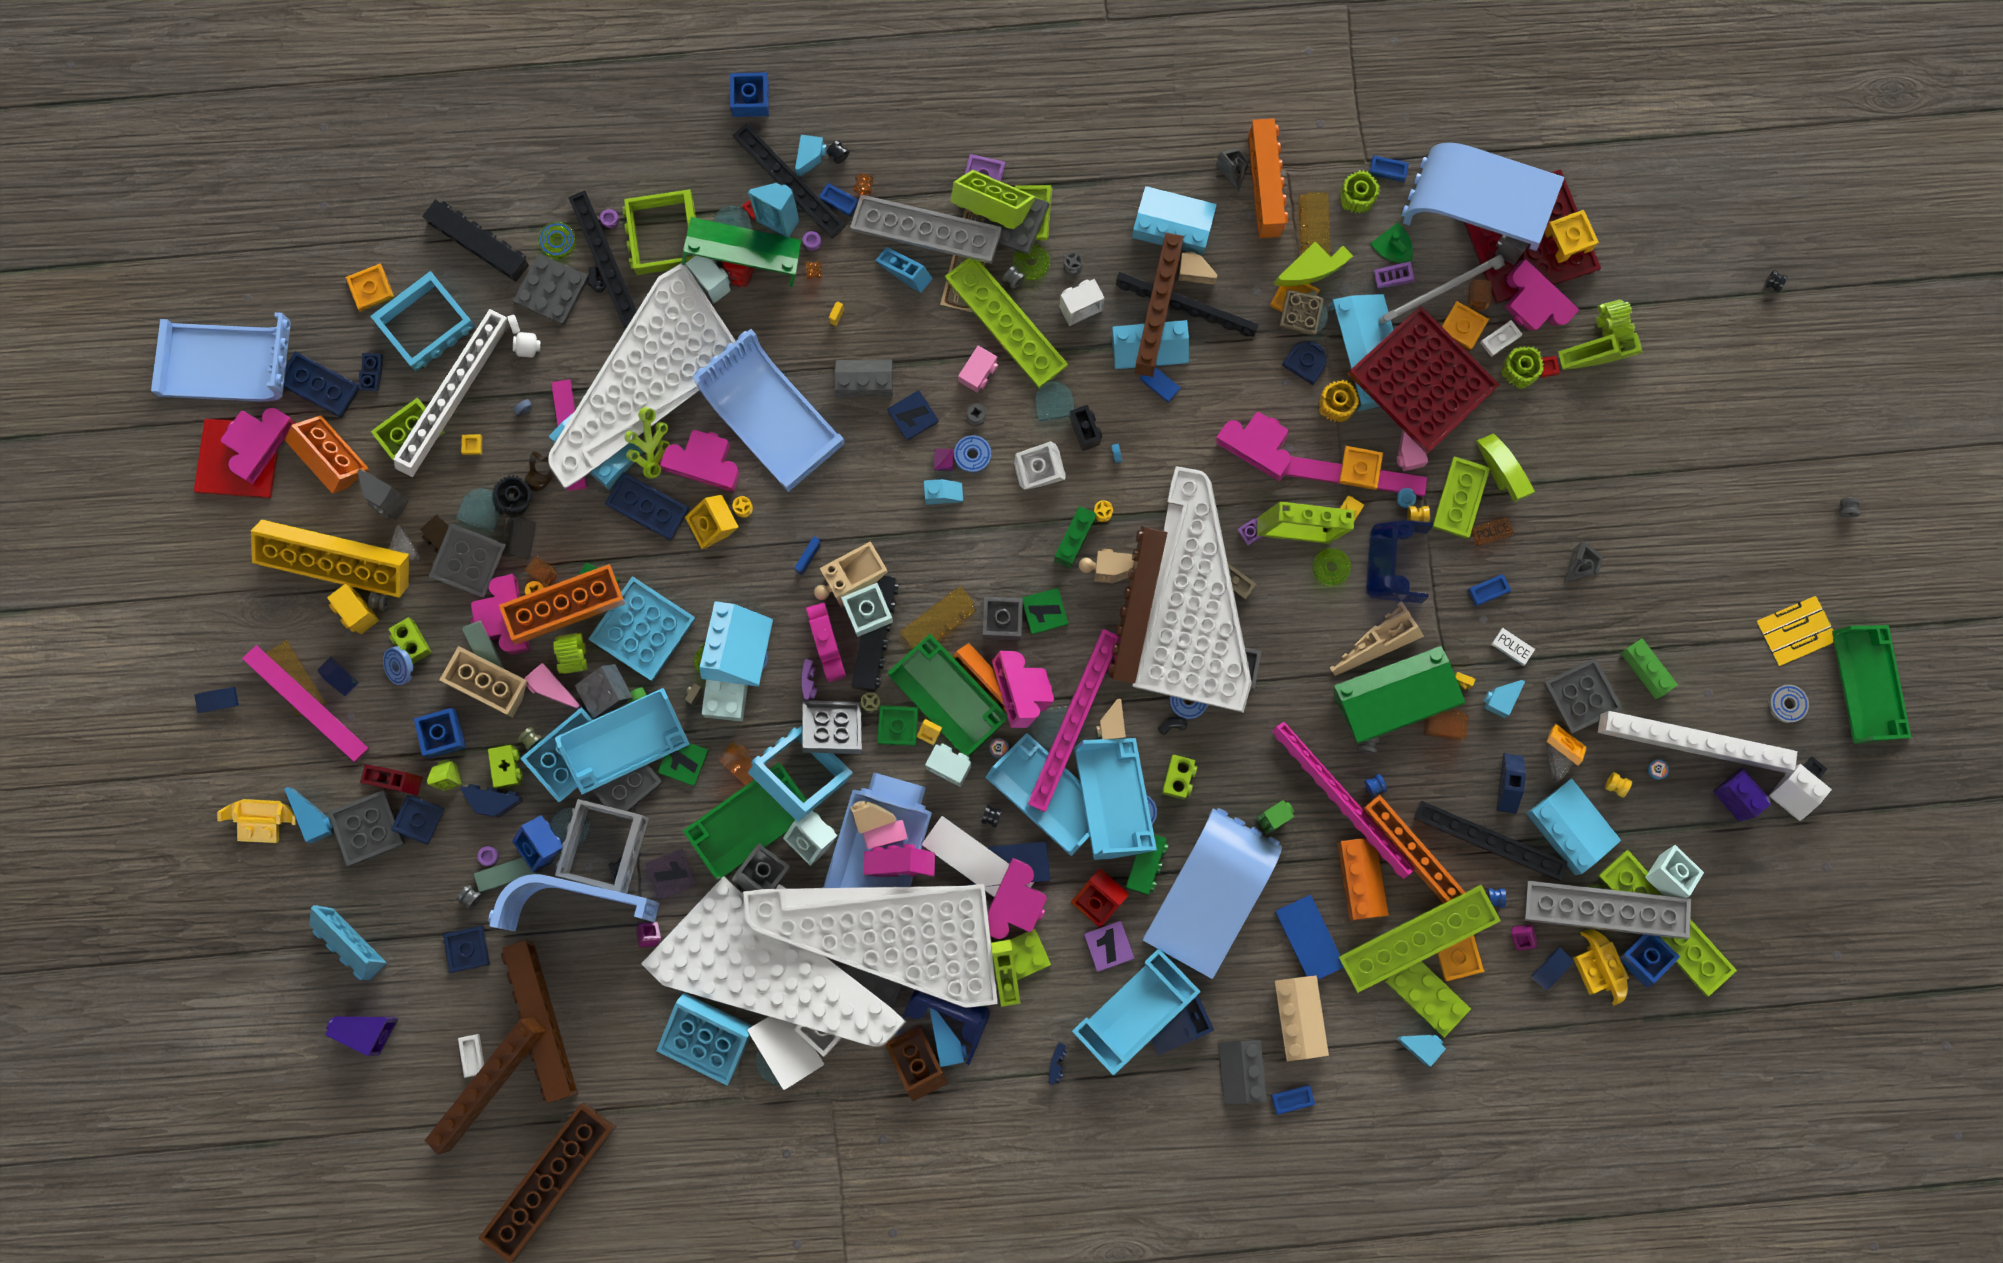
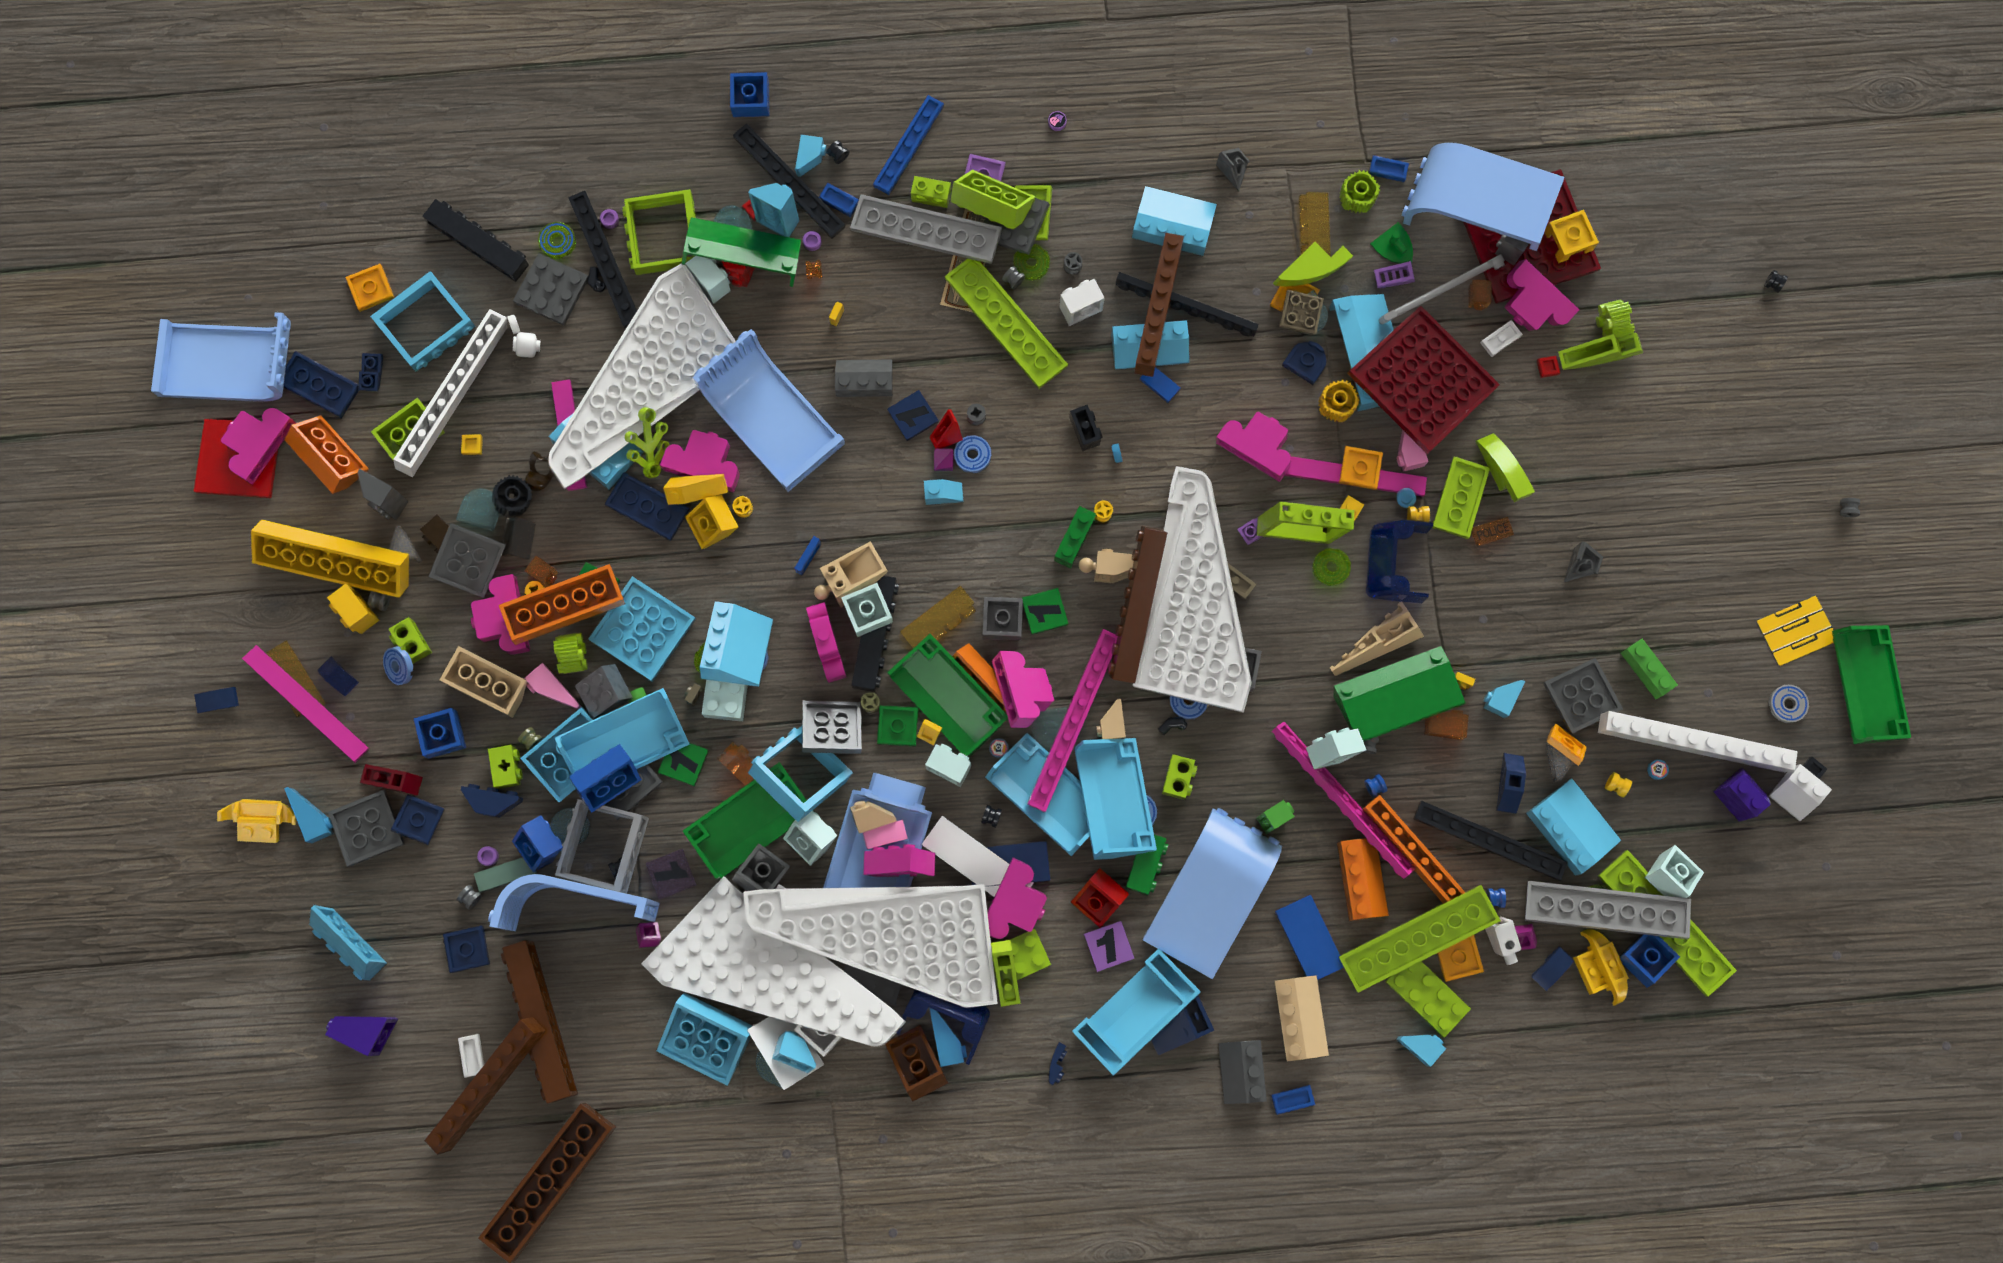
lime slope [427,759,462,791] -> none
sand green tile [462,620,504,669] -> none
sand blue tile [513,399,533,416] -> none
medium lavender slope [802,659,817,701] -> none
clear orange wheel [853,173,874,195] -> none
dark azure slope [875,247,932,293] -> none
bright pink brick [958,346,998,393] -> none
white slope [1014,441,1066,490] -> none
clear light blue tile [1035,381,1075,422] -> none
tan slope [1178,252,1217,285] -> none
orange brick [1248,118,1288,238] -> none
light orange tile [1442,301,1489,351] -> none
blue tile [1468,574,1511,606] -> none
white tile [1491,628,1535,666] -> none
lime brick [1501,346,1544,389] -> none
none -> blue brick [569,744,642,813]
none -> yellow slope [663,474,728,505]
none -> medium azure slope [772,1031,816,1073]
none -> blue tile [873,95,944,195]
none -> lime brick [911,176,951,208]
none -> red slope [930,409,963,449]
none -> tile [1048,111,1067,131]
none -> light aqua brick [1306,727,1366,770]
none -> white torso [1485,917,1521,965]

